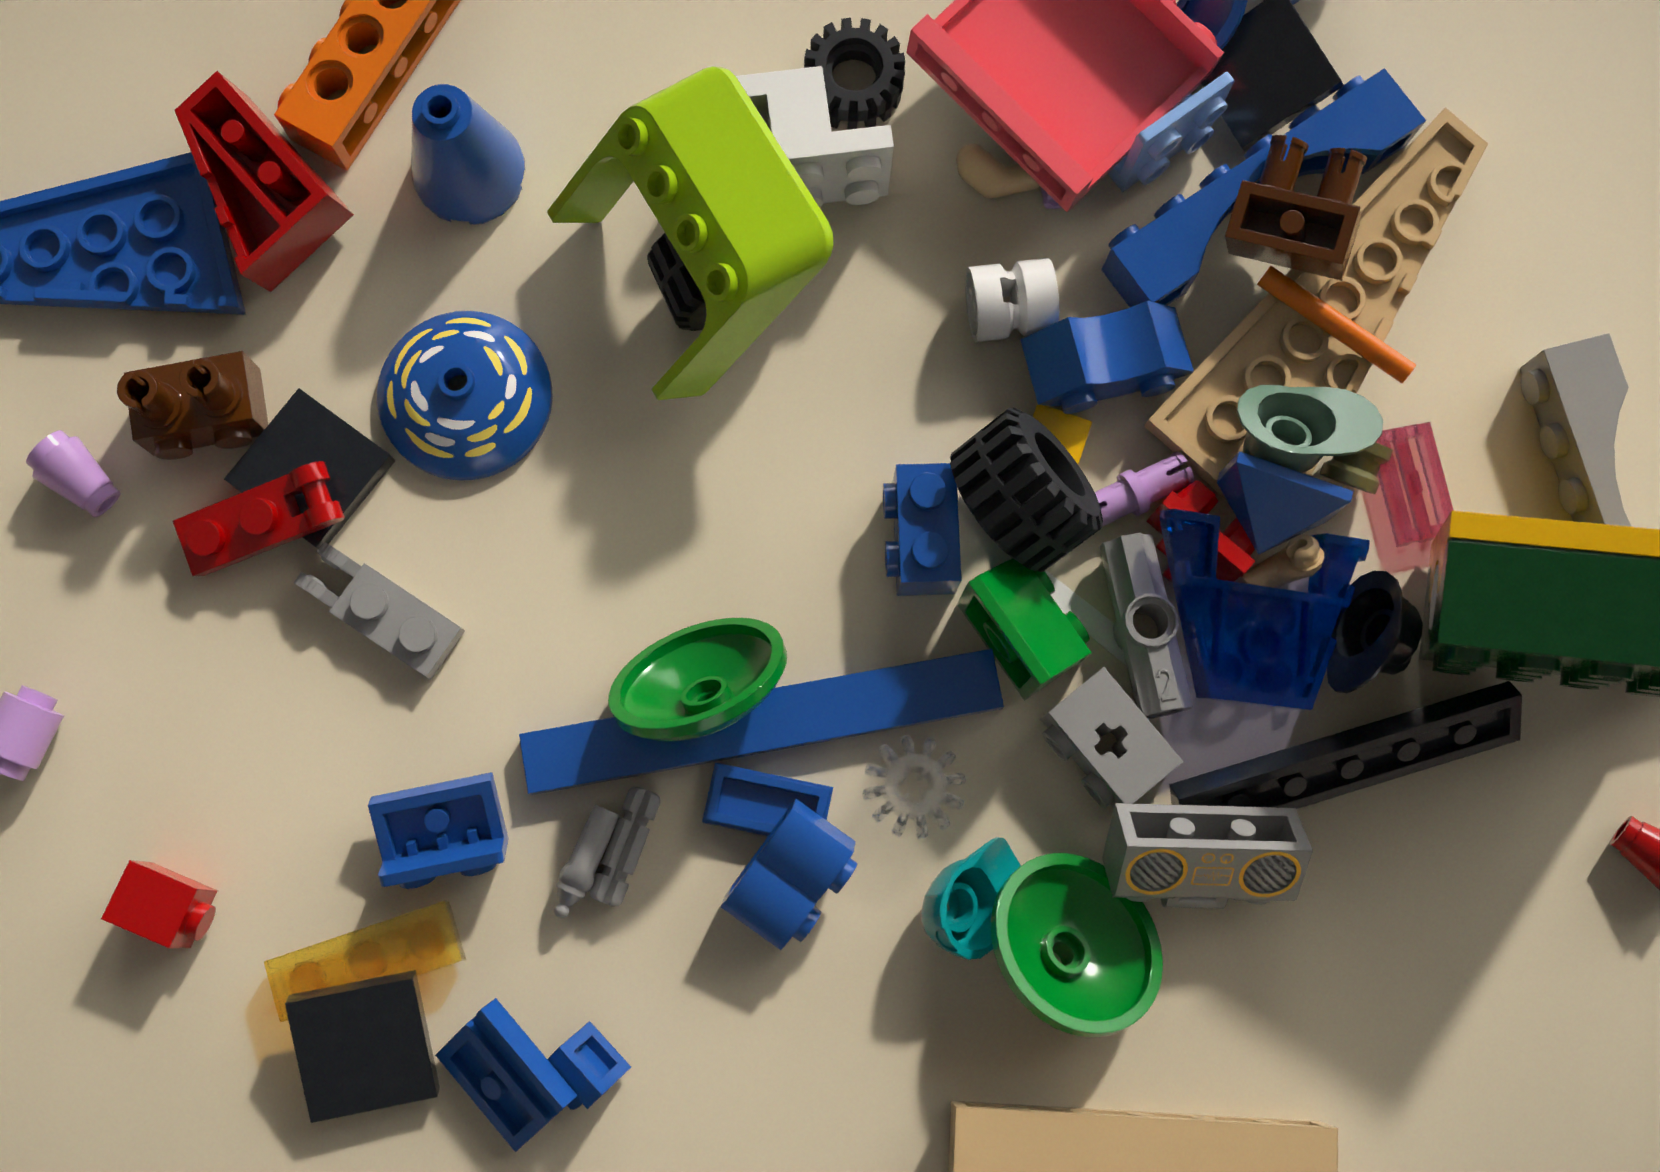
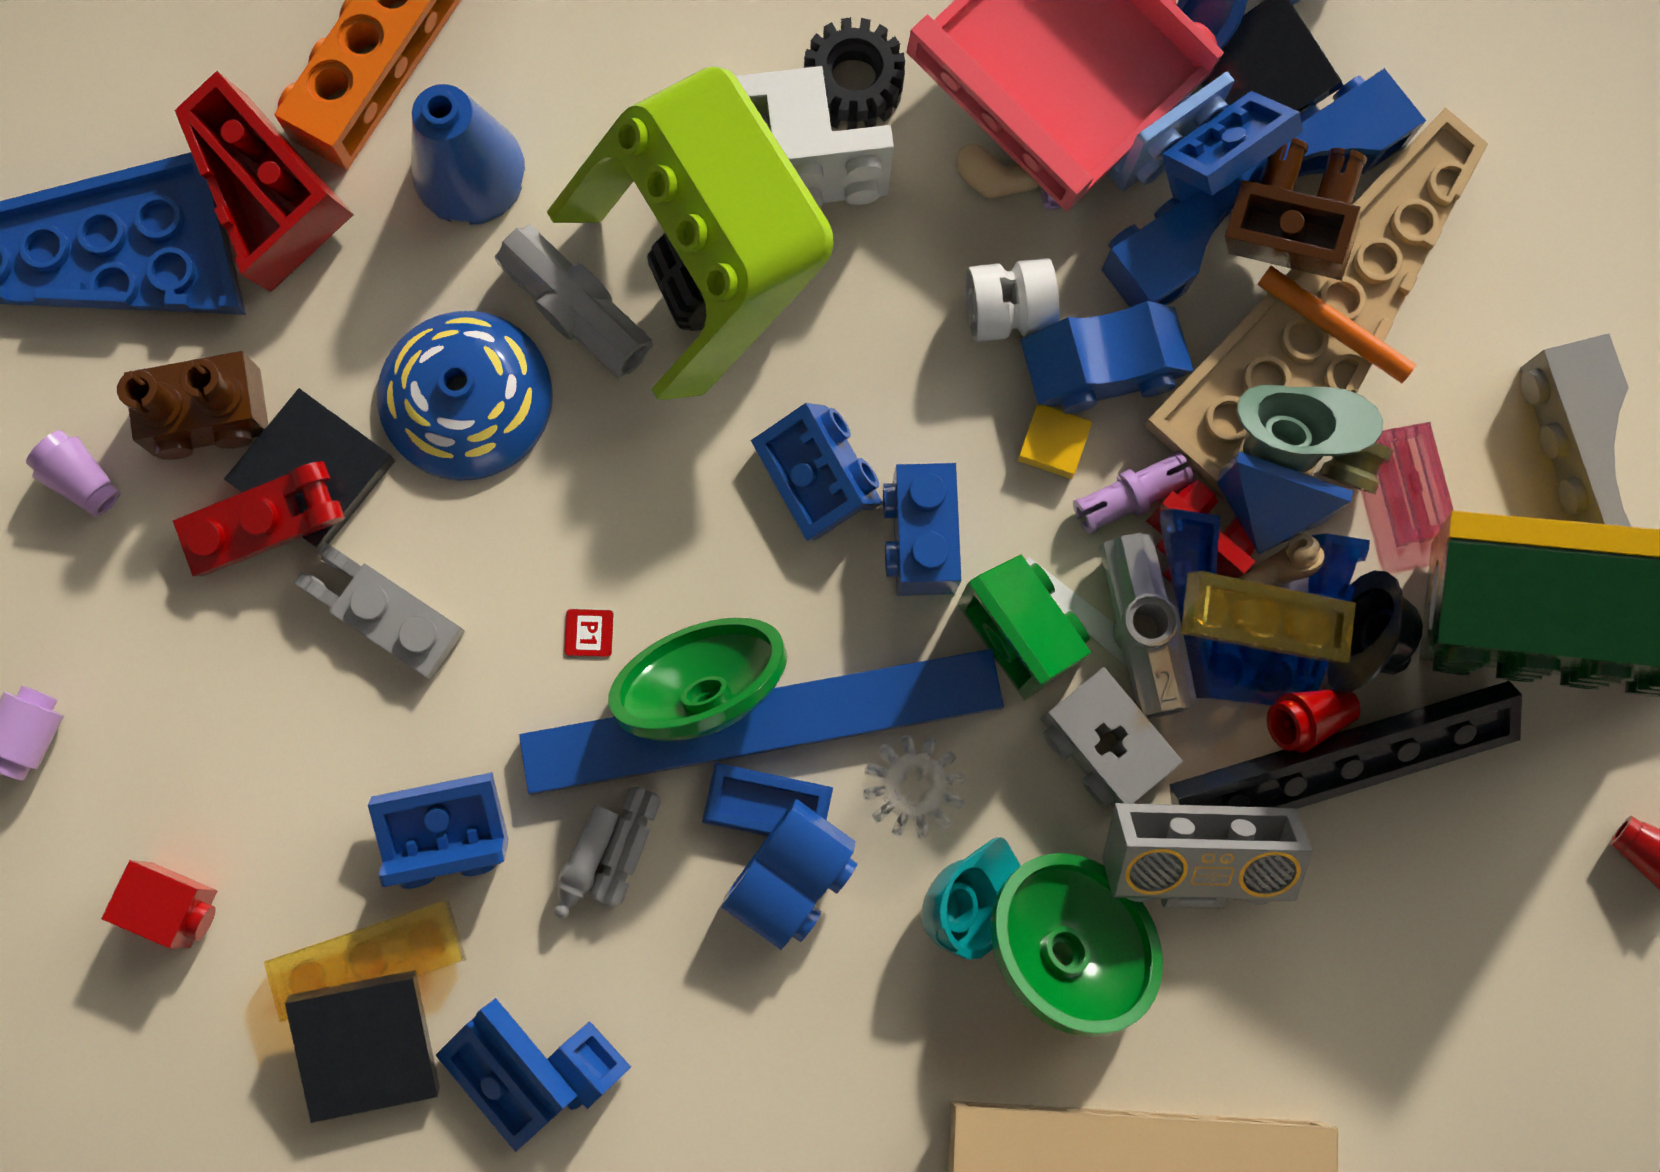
black tyre [950,407,1103,572] -> none
none -> light grey piece [494,224,653,379]
none -> red sticker [564,609,614,657]
none -> blue bracket [750,403,882,541]
none -> blue bracket [1162,91,1303,202]
none -> clear yellow plate [1181,571,1356,663]
none -> red cone [1266,689,1361,753]

